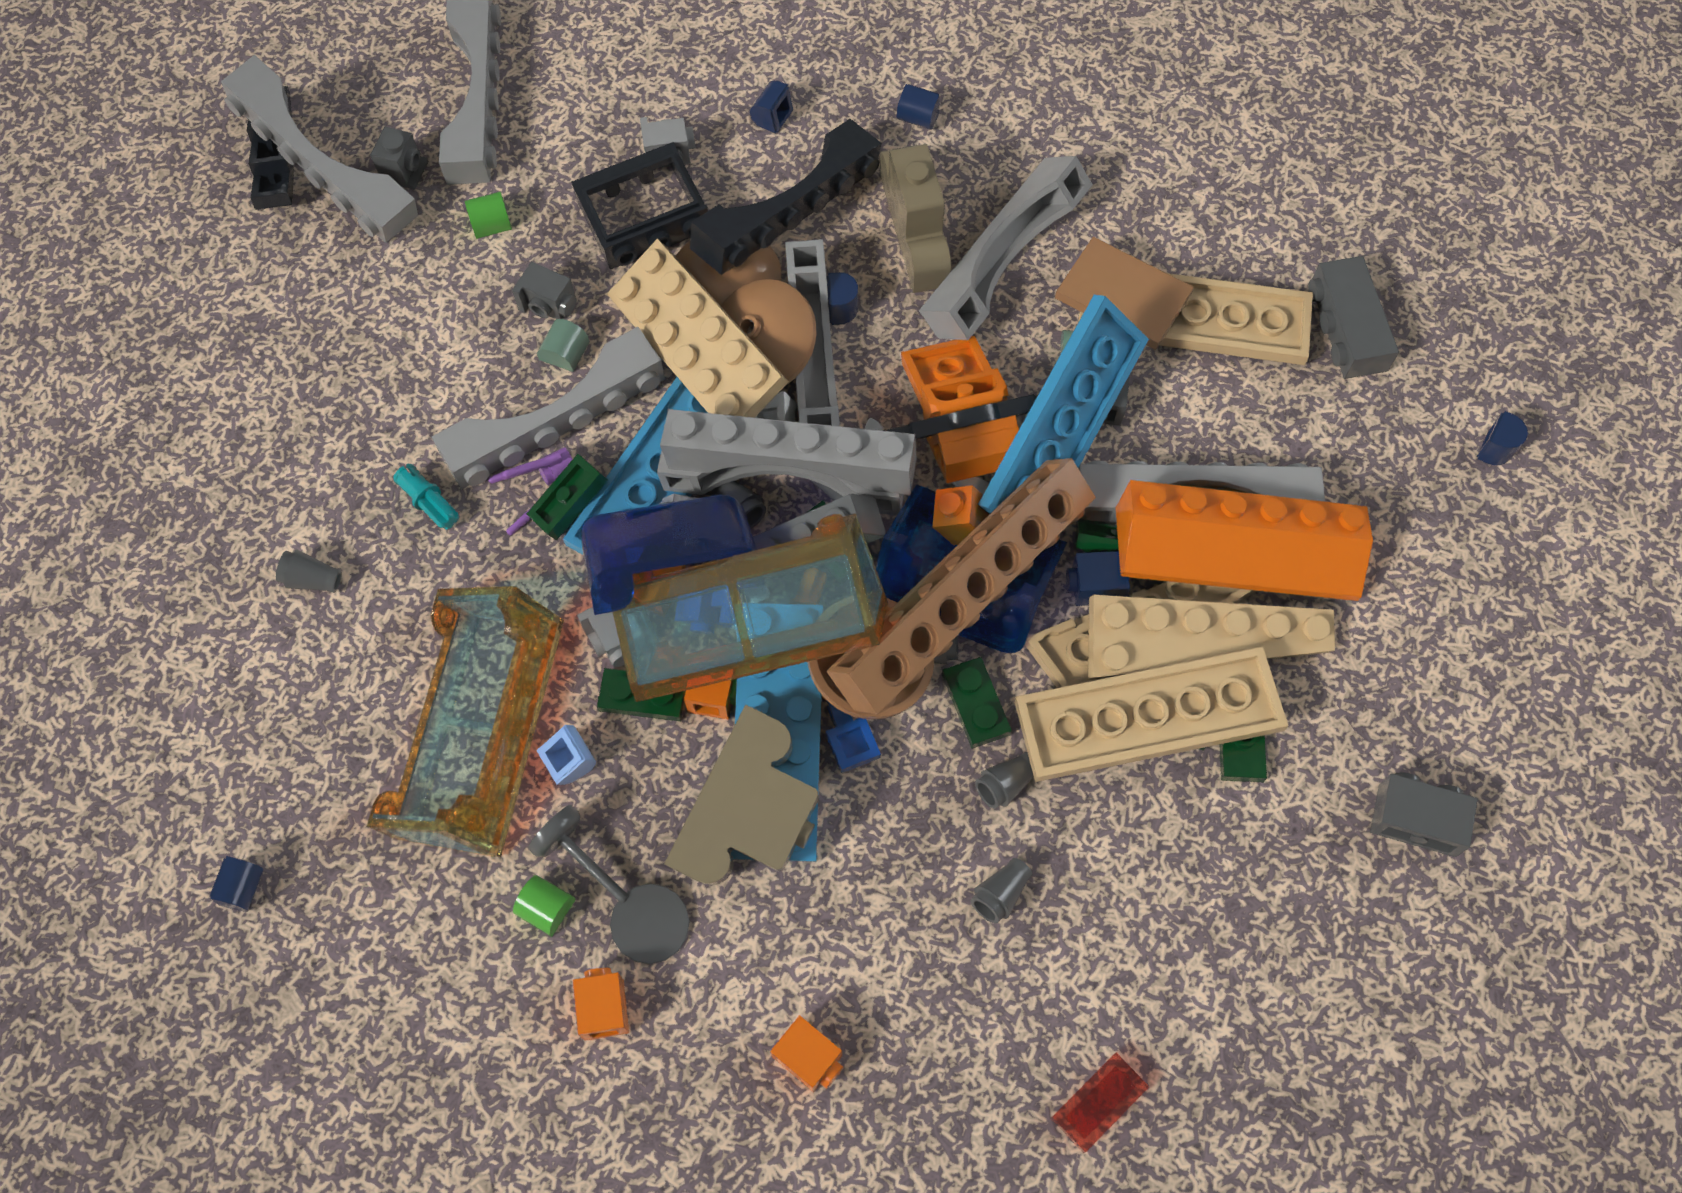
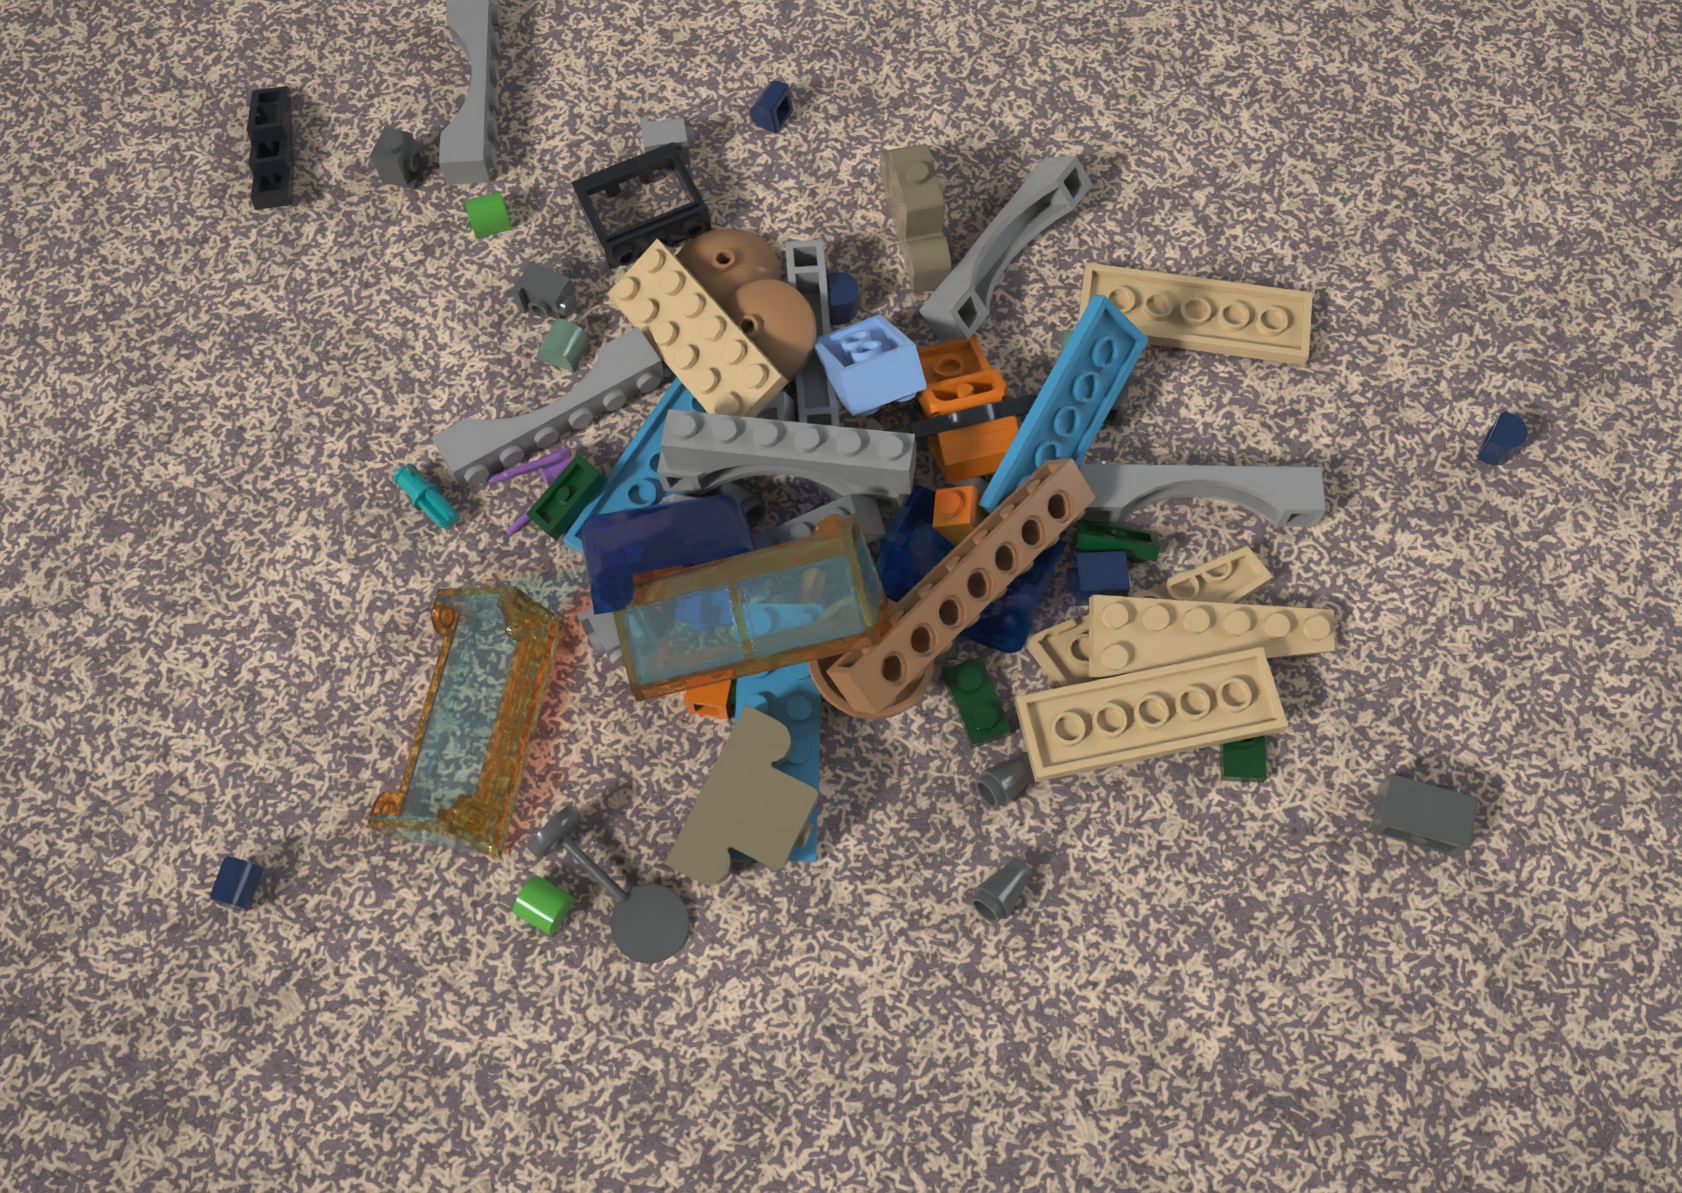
light grey arch [221,55,418,243] -> none
dark grey cone [276,550,342,593] -> none
light blue brick [536,725,596,785] -> none
orange brick [573,968,629,1041] -> none
dark green plate [597,668,687,722] -> none
black arch [690,119,882,275] -> none
orange brick [770,1015,844,1092] -> none
blue plate [826,700,881,773] -> none
dark blue brick [896,84,939,130] -> none
clear red plate [1051,1052,1149,1154] -> none
medium nougat tile [1055,237,1194,350] -> none
orange slope [1115,480,1373,601] -> none
dark grey brick [1308,256,1399,379] -> none
none -> light blue slope [813,314,927,416]

